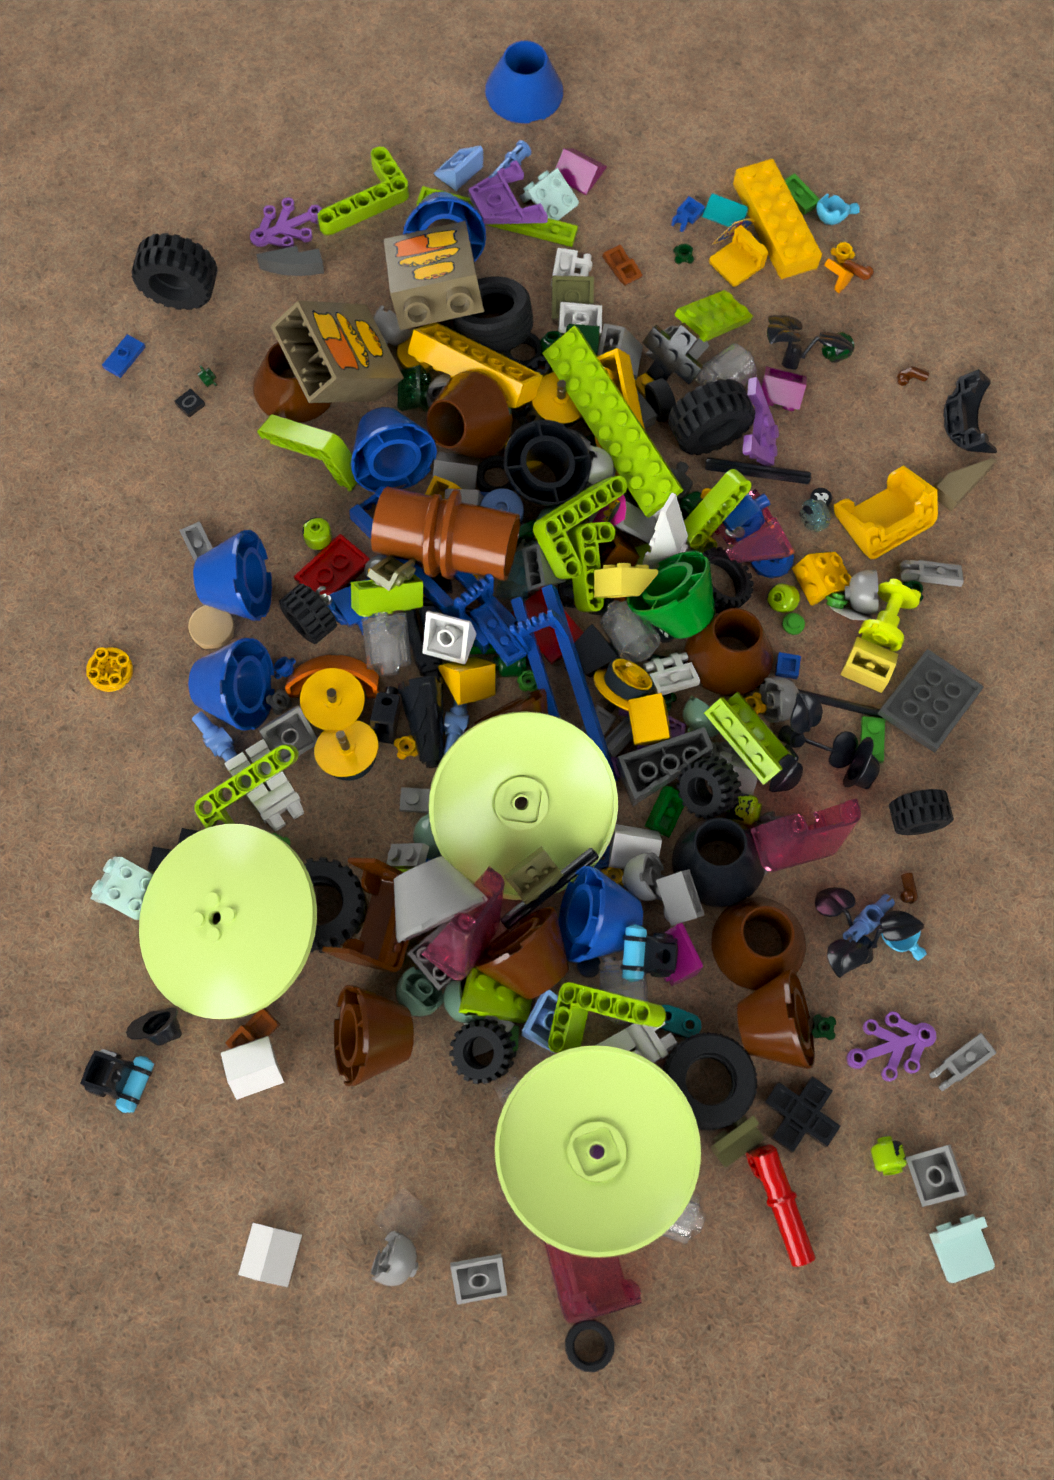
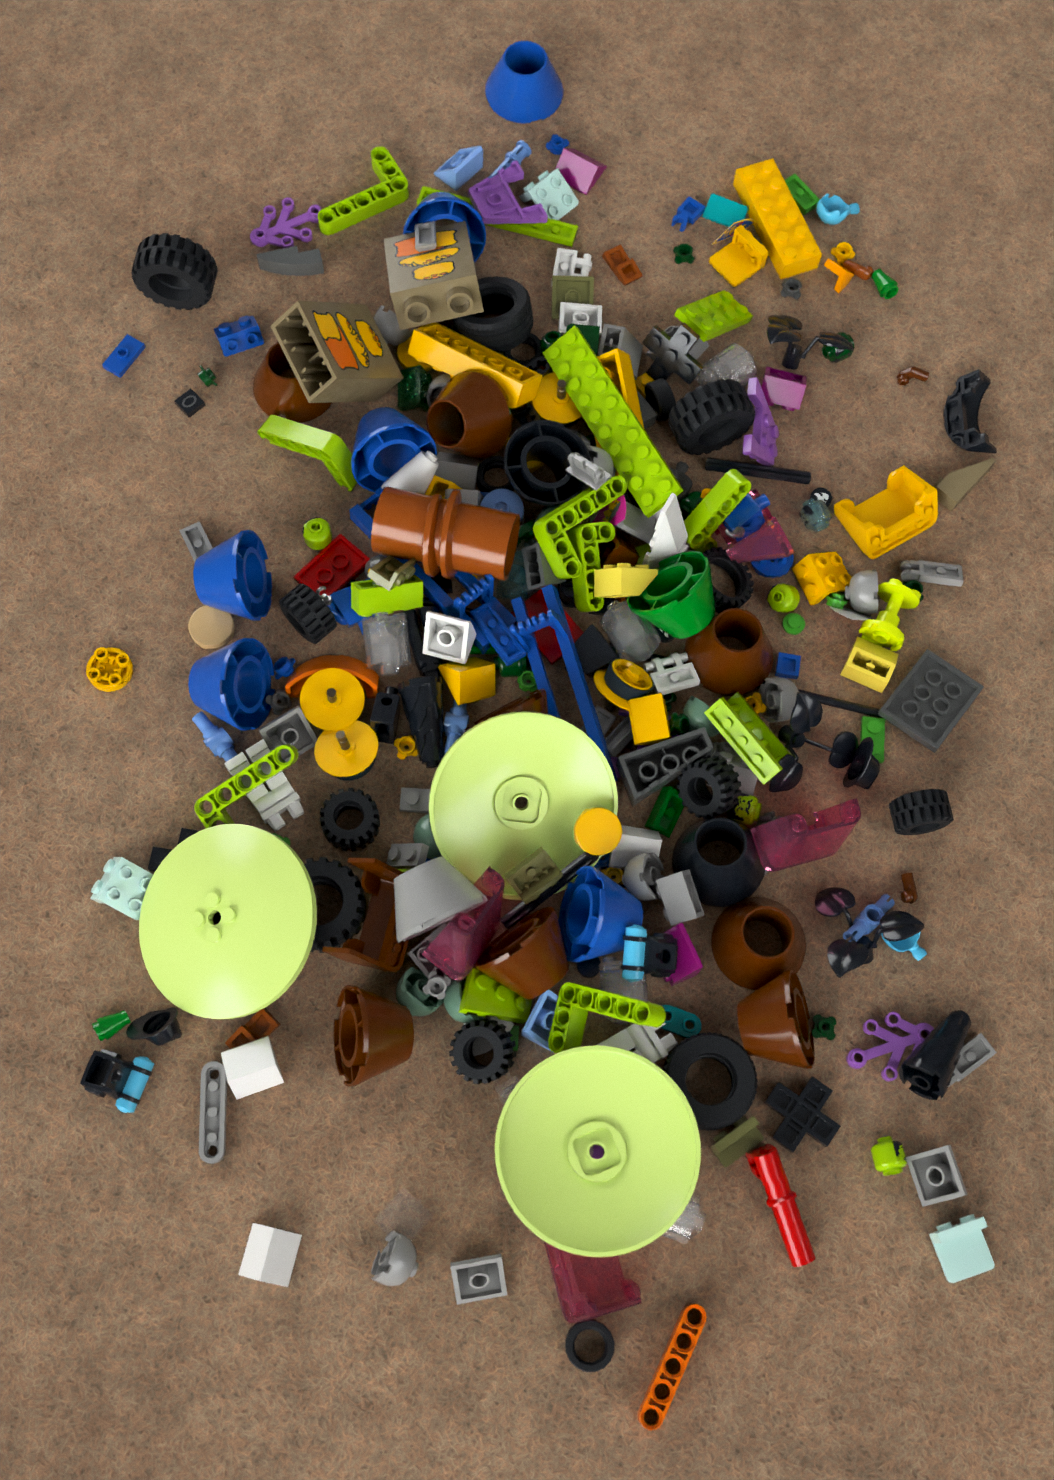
none -> green cone [92,1010,131,1042]
none -> light grey plate [199,1061,227,1164]
none -> blue bracket [213,315,264,357]
none -> black tyre [319,788,380,852]
none -> white cone [381,450,439,494]
none -> light grey tile [415,221,437,252]
none -> light grey plate [423,971,451,999]
none -> blue plate [546,134,569,155]
none -> light grey hinge [565,452,612,490]
none -> yellow tile [574,807,622,855]
none -> orange beam [638,1304,707,1430]
none -> dark green plate [669,712,690,736]
none -> dark grey plate [780,278,802,299]
none -> green cone [871,269,899,299]
none -> black cone [898,1010,971,1100]

